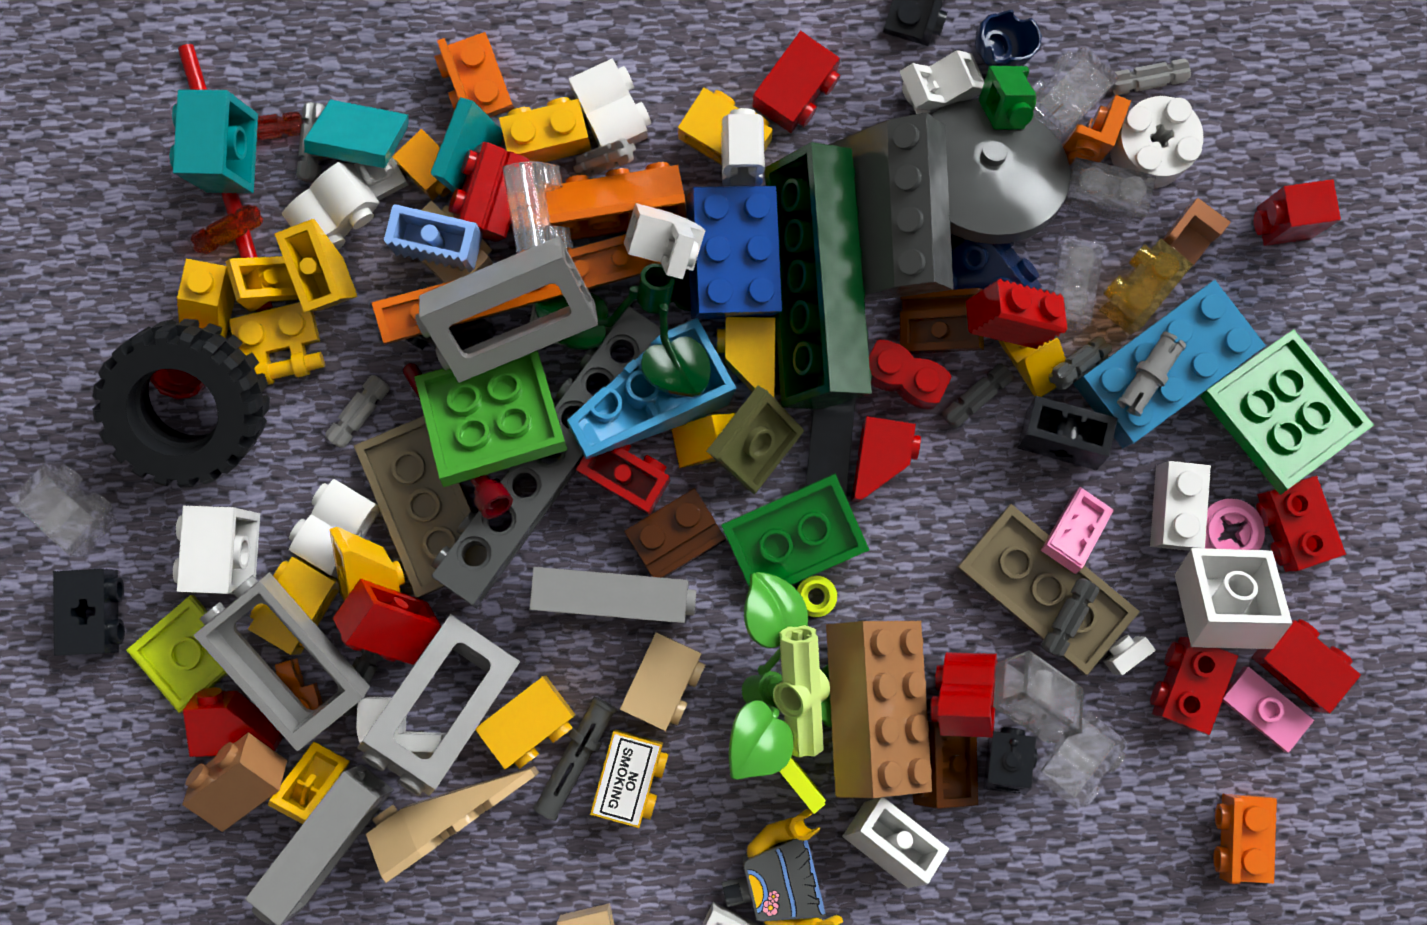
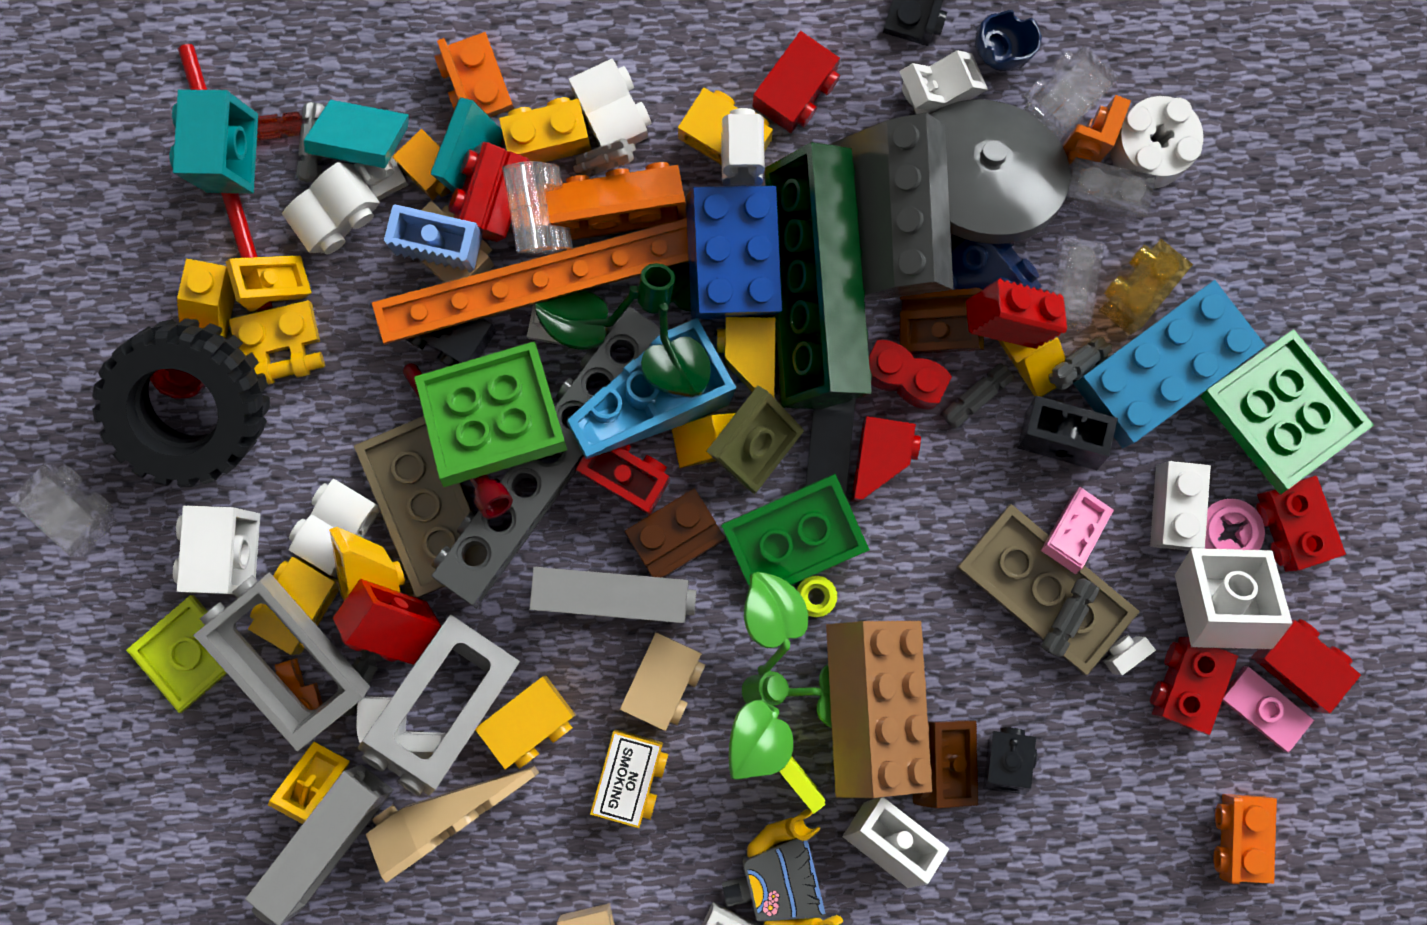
black brick [53,569,125,656] -> none
medium nougat brick [182,732,287,832] -> none
red slope [183,687,283,757] -> none
clear red axle [191,204,263,254] -> none
yellow slope [274,219,358,312] -> none
light grey axle [325,375,390,448] -> none
light grey piece [415,236,598,383] -> none
dark grey pin [533,696,617,821] -> none
white brick [624,203,705,279] -> none
yellowish green piece [773,625,830,758] -> none
red brick [931,652,999,738] -> none
green brick [978,66,1036,129] -> none
clear brick [993,650,1084,743] -> none
clear brick [1032,709,1129,810] -> none
light grey axle [1110,58,1191,95] -> none
light grey pin [1117,332,1186,417] -> none
nougat panel [1158,198,1231,267] -> none
red brick [1254,179,1341,246] -> none

